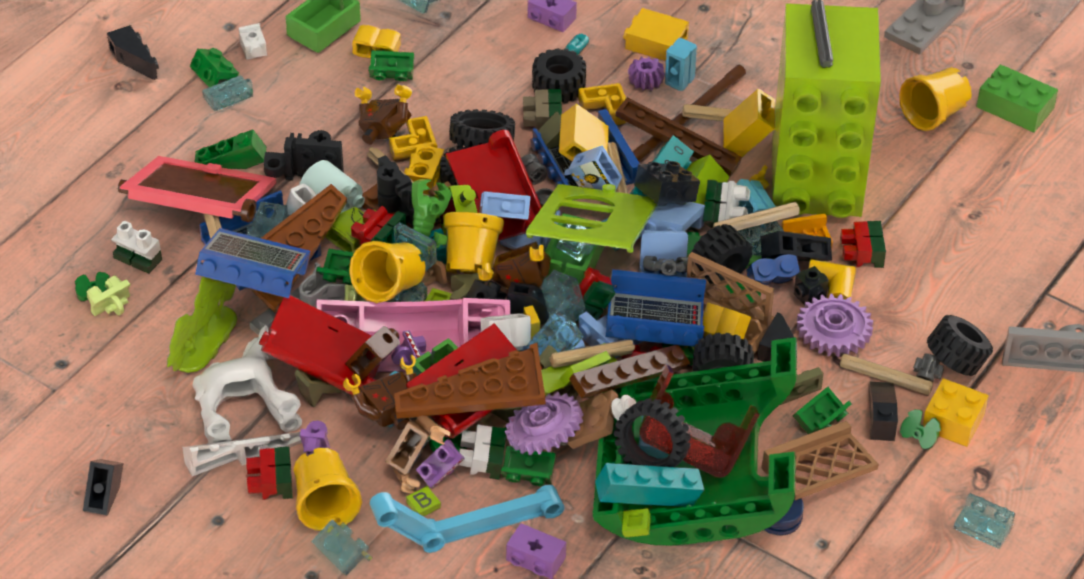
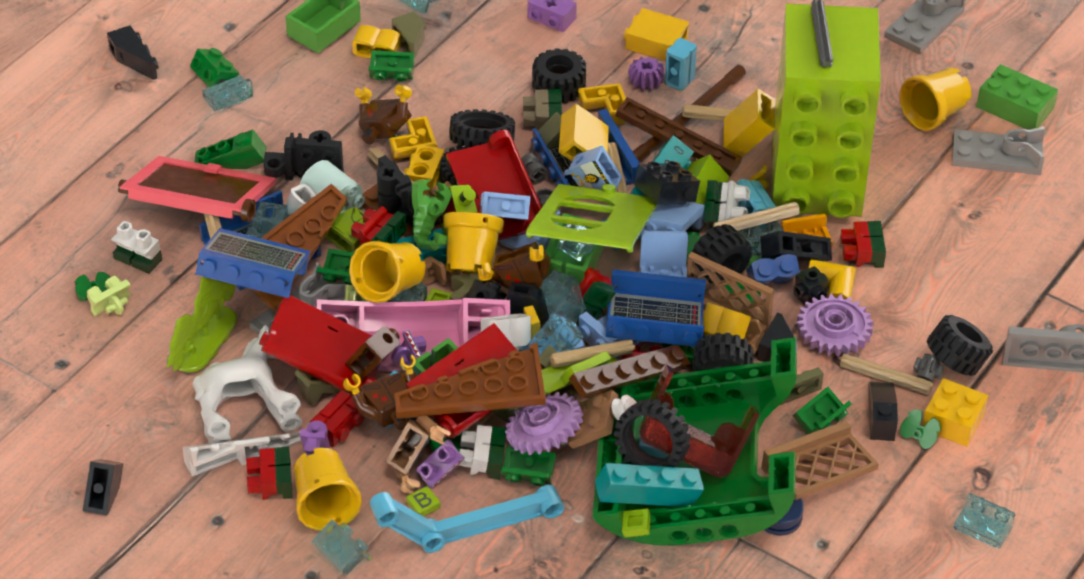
white brick [239,23,267,60] -> none
clear light blue bracket [394,222,437,272] -> none
medium lavender brick [506,523,566,579] -> none
teal piece [565,33,589,55] -> none
dark grey piece [643,256,688,276] -> none
none -> red brick [310,390,365,448]
none -> olive slope [392,11,426,57]
none -> light grey plate [952,126,1045,175]

